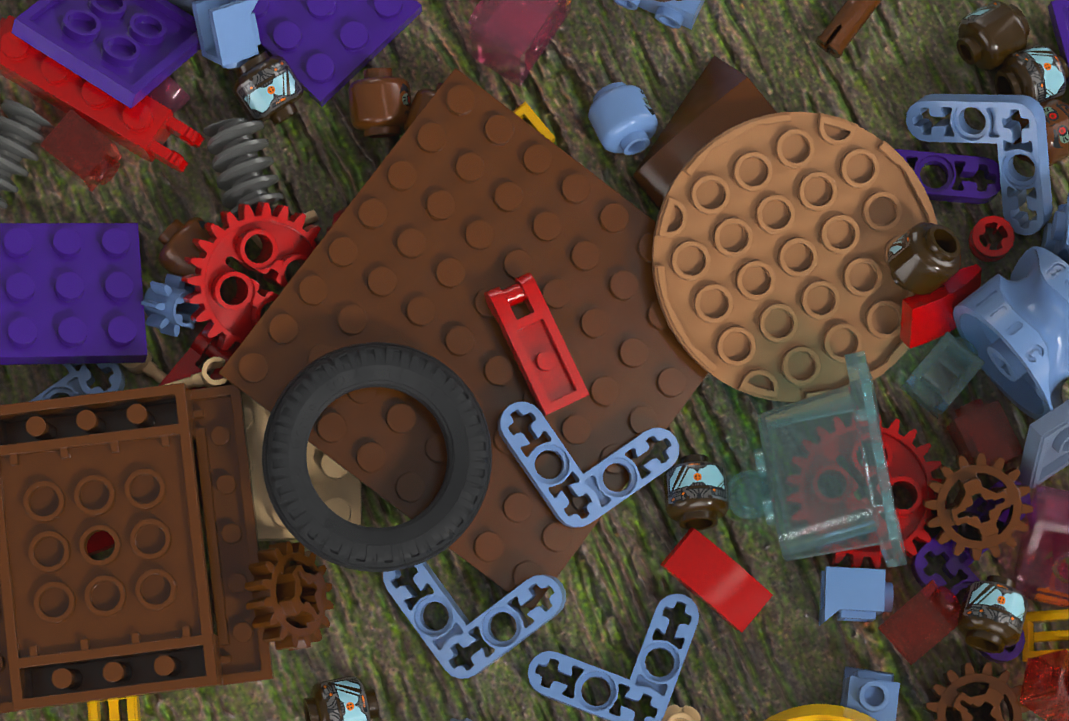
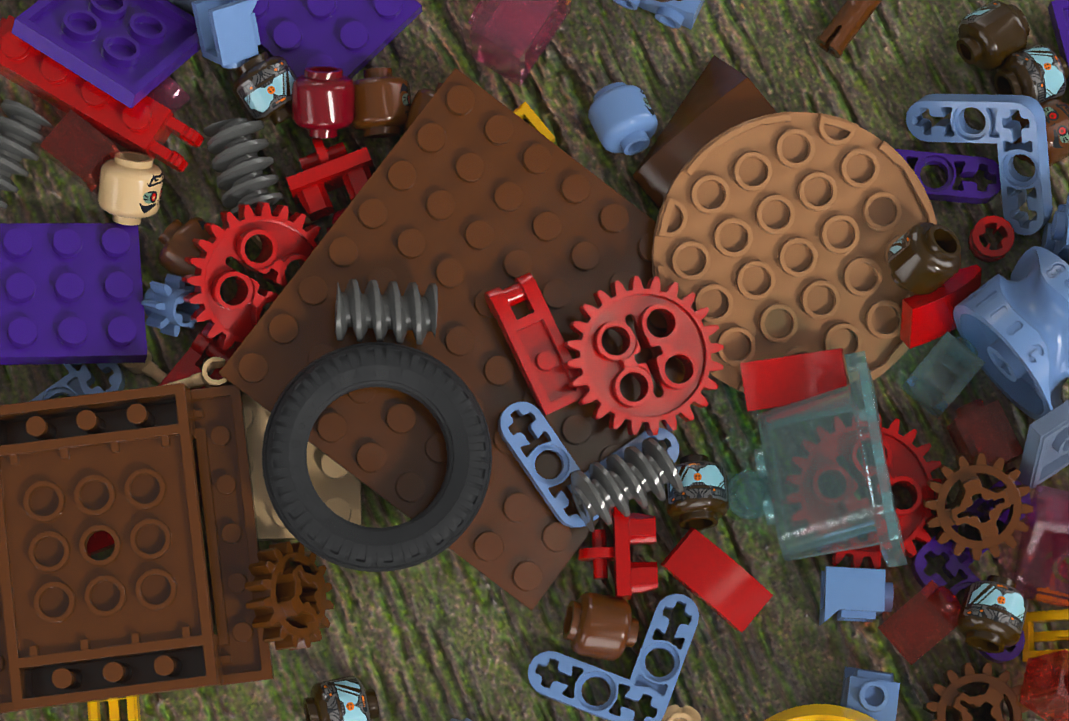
medium blue beam [383,561,566,679] -> none
none -> tan head [97,151,164,226]
none -> red hips [286,138,375,221]
none -> dark red head [292,66,355,139]
none -> dark grey piece [335,279,438,345]
none -> red gear [563,276,724,436]
none -> reddish brown head [563,591,639,661]
none -> dark grey piece [571,438,684,532]
none -> red hips [578,507,658,600]
none -> red slope [740,348,850,412]

